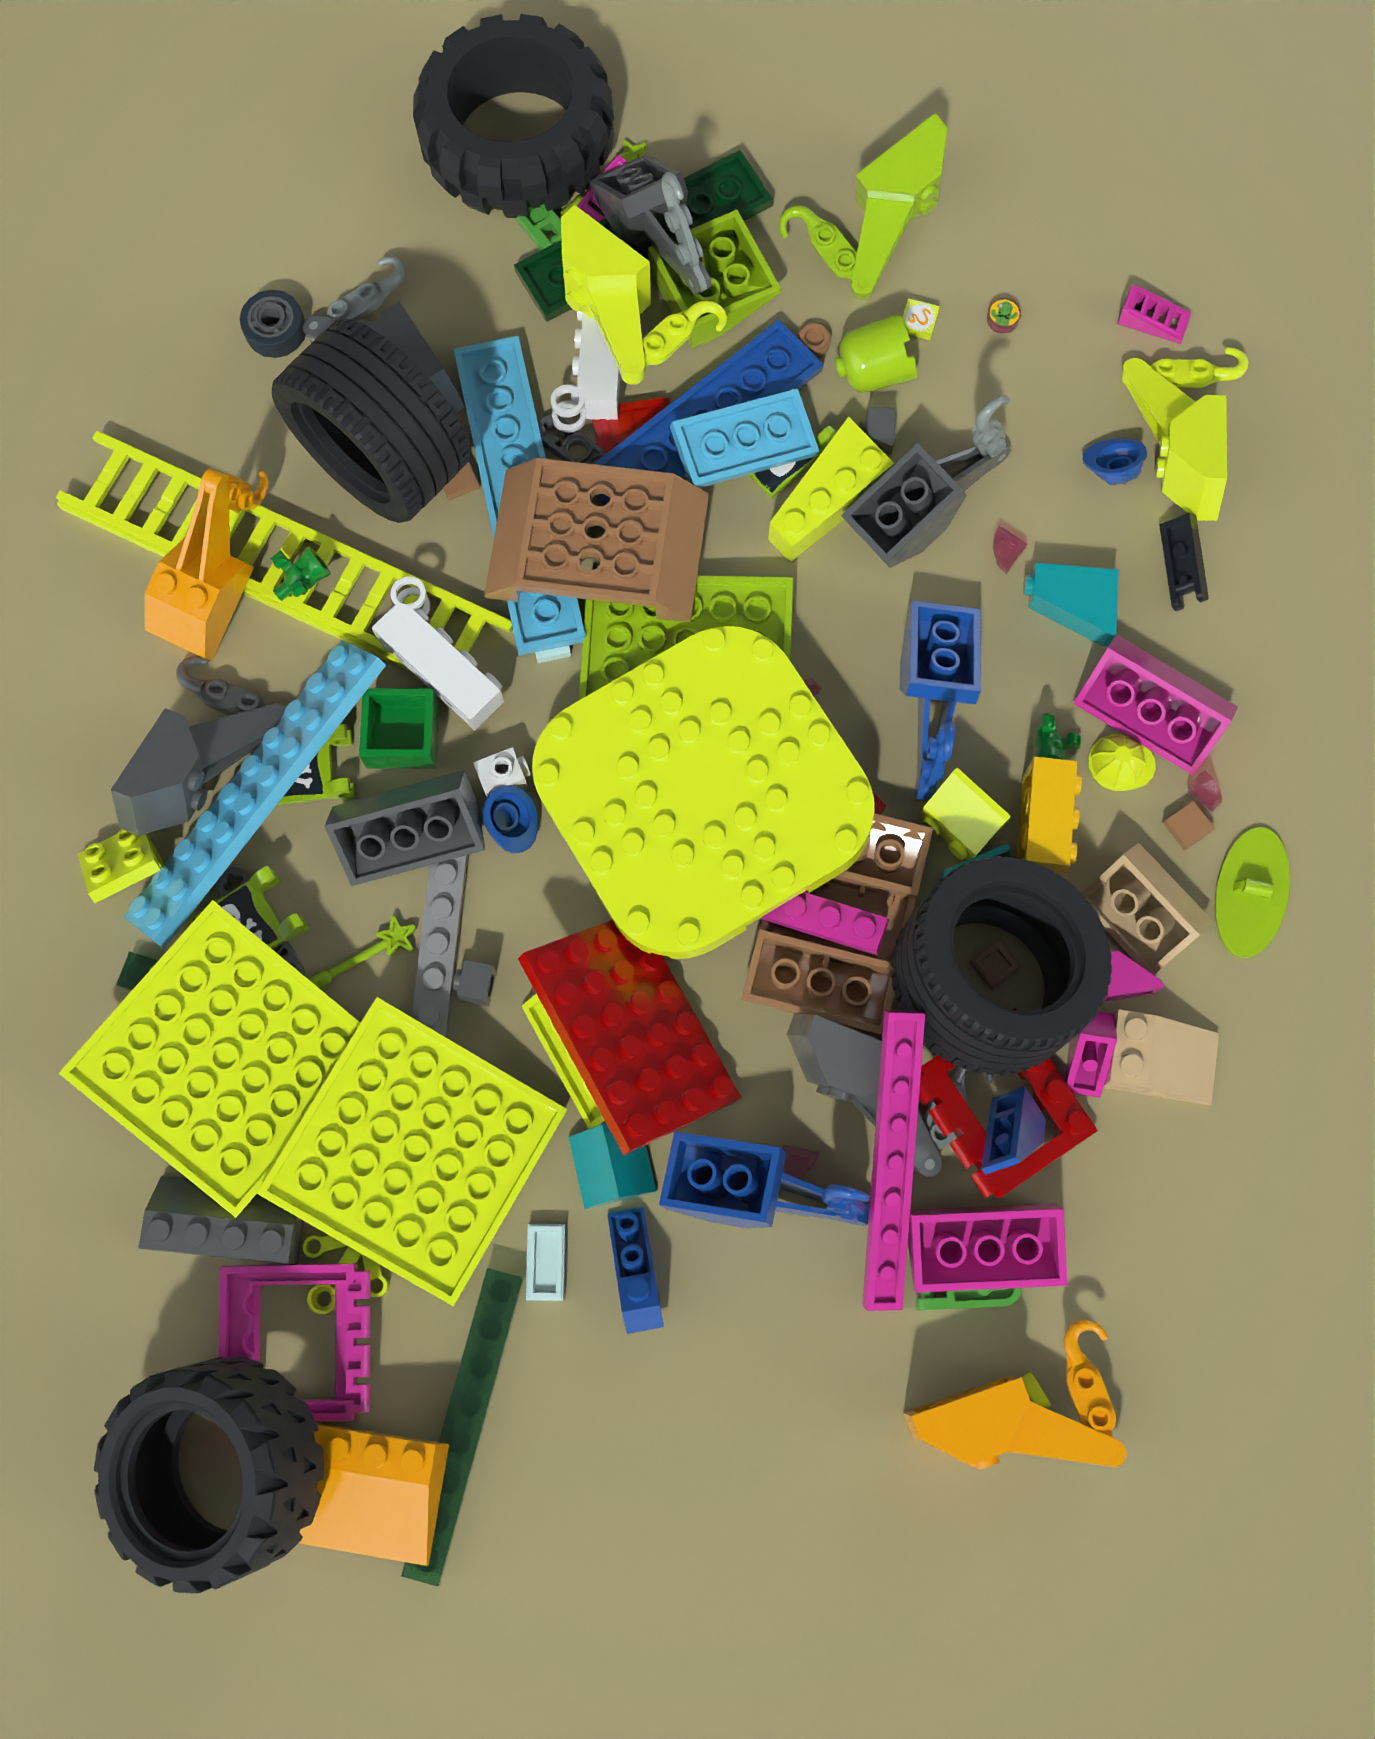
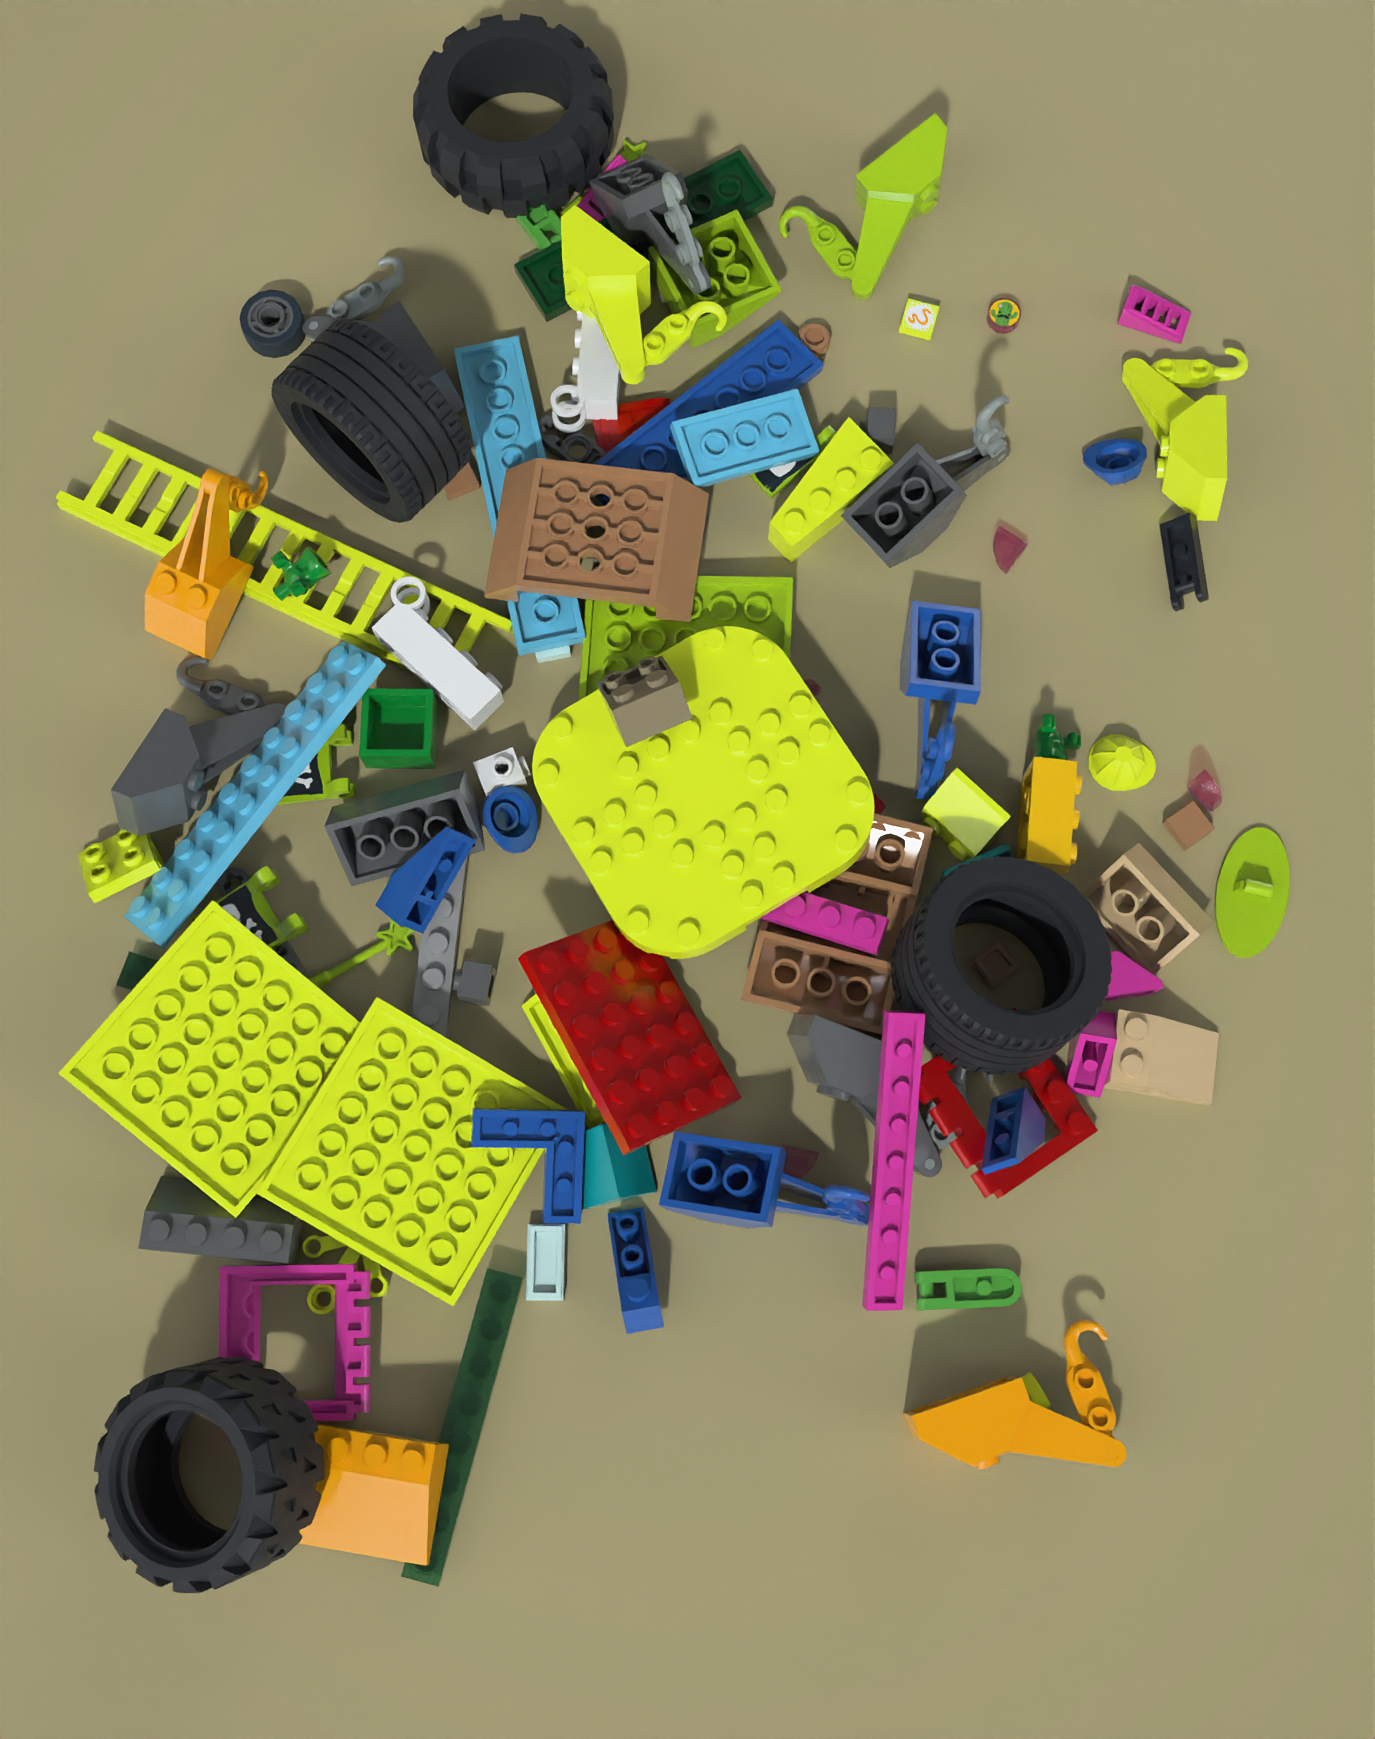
lime cylinder [834,315,917,393] -> none
dark pink slope [908,1203,1068,1292] -> none
teal slope [1023,563,1119,647] -> none
dark pink slope [1073,635,1238,776] -> none
none -> blue slope [375,826,476,933]
none -> blue plate [471,1108,585,1223]
none -> dark tan slope [596,655,693,747]

